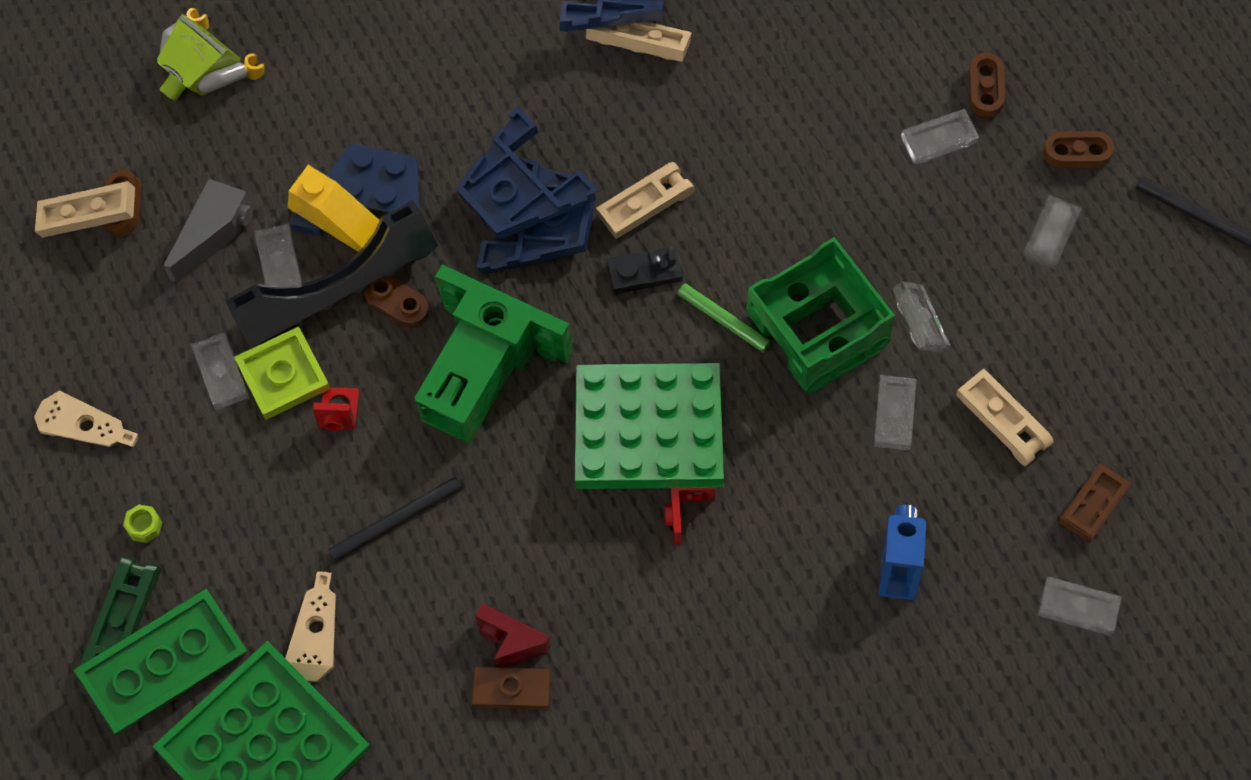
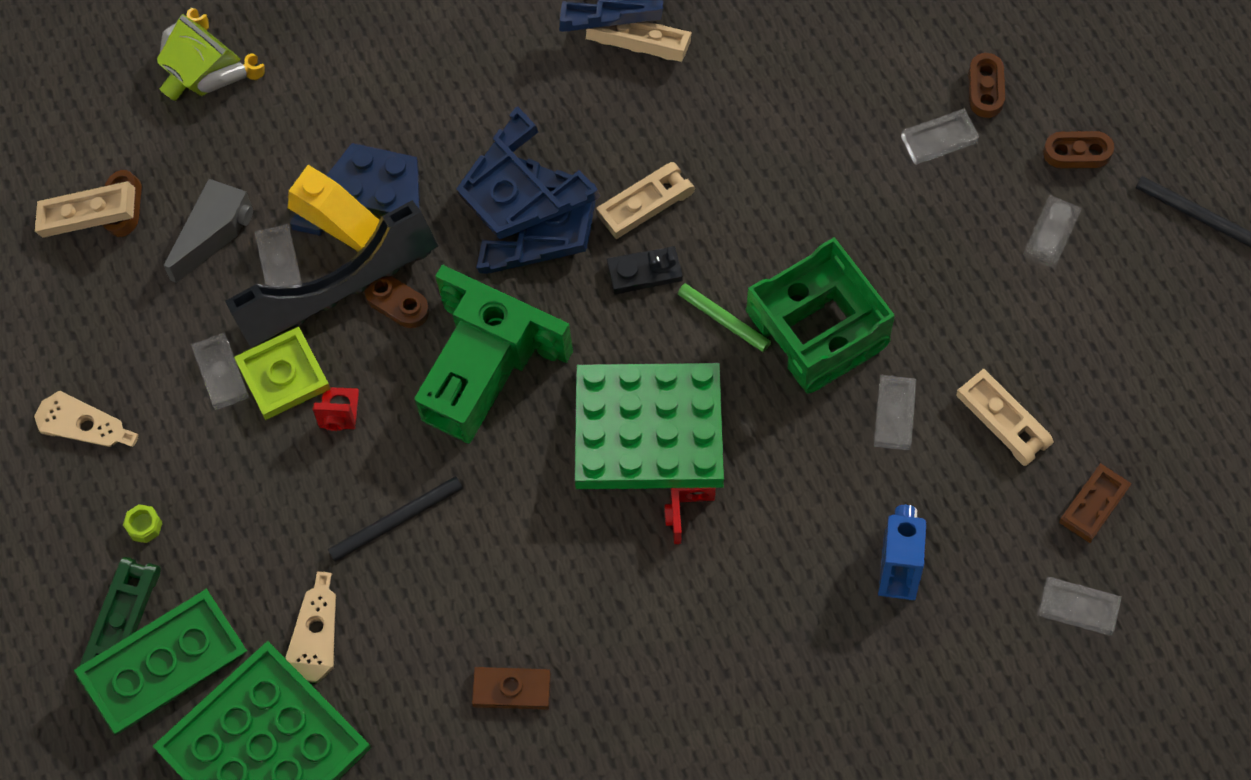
dark red slope [475,603,551,668] -> none
clear plate [892,281,950,352] -> none

